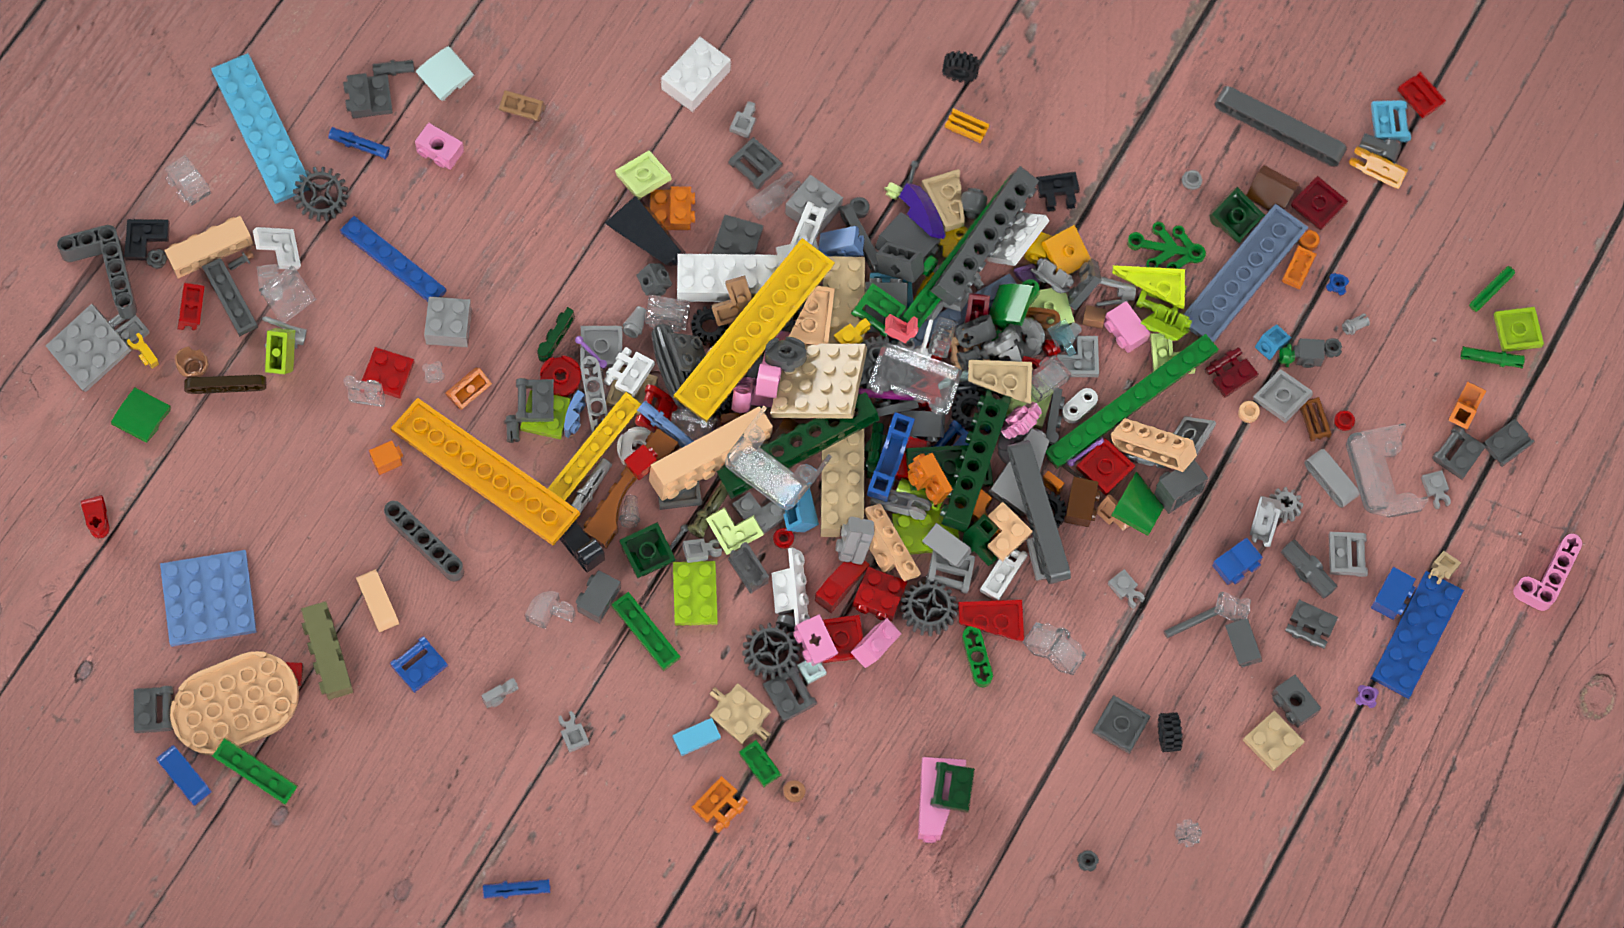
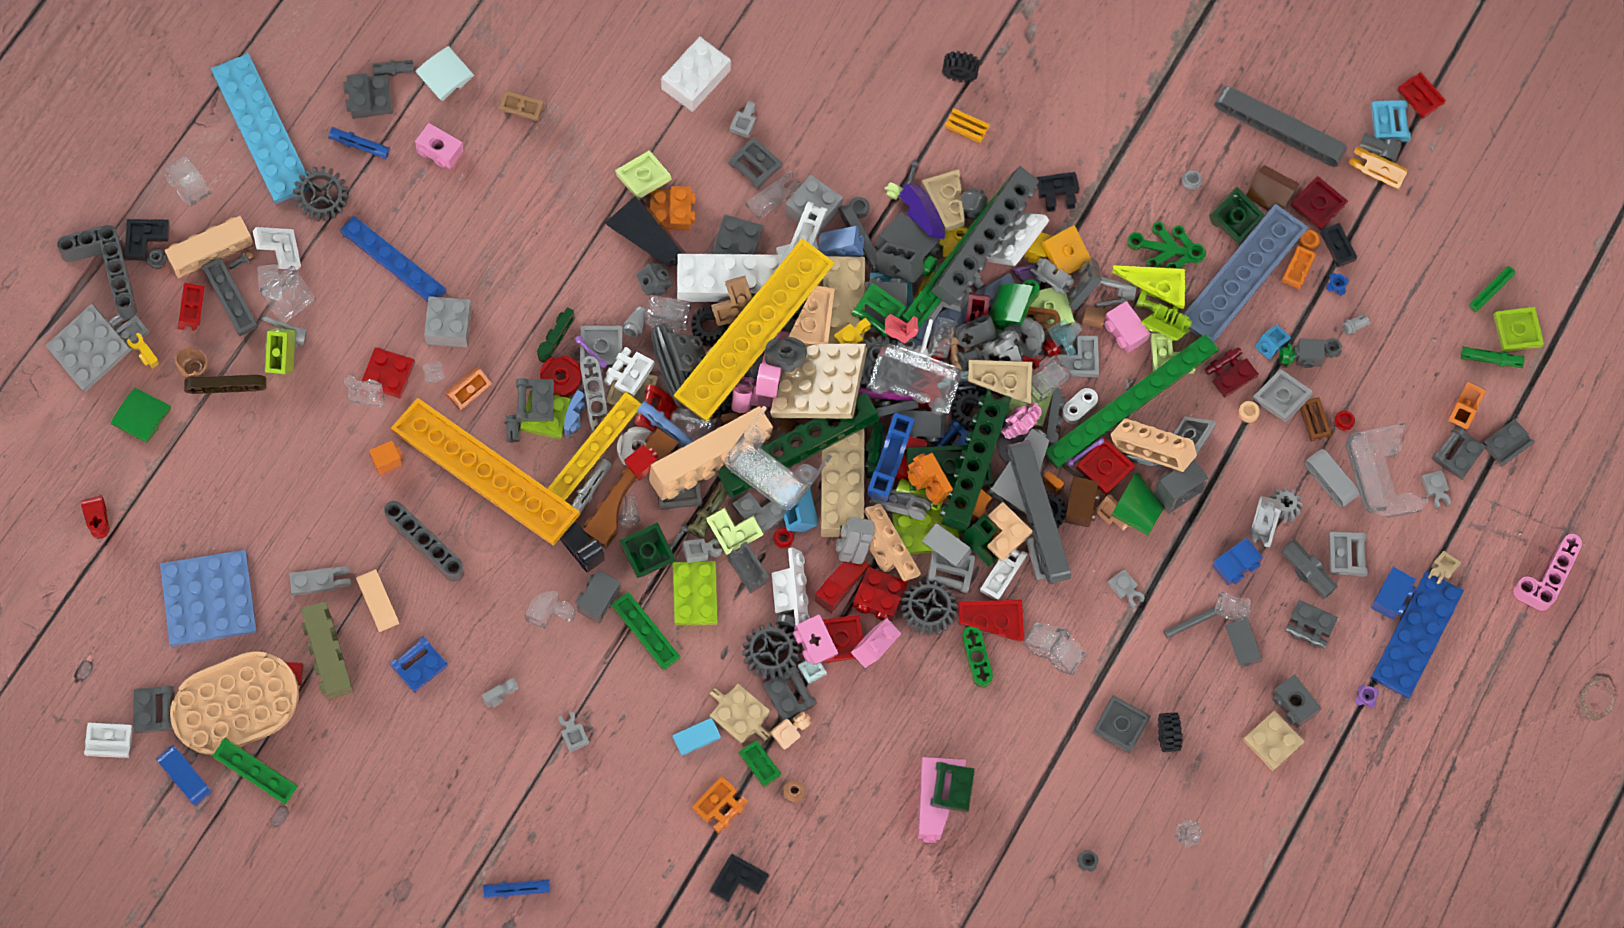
none -> white plate [84,723,133,758]
none -> light grey hinge [289,566,351,596]
none -> black plate [710,853,770,903]
none -> light nougat plate [770,712,811,750]
none -> black plate [1320,223,1357,267]

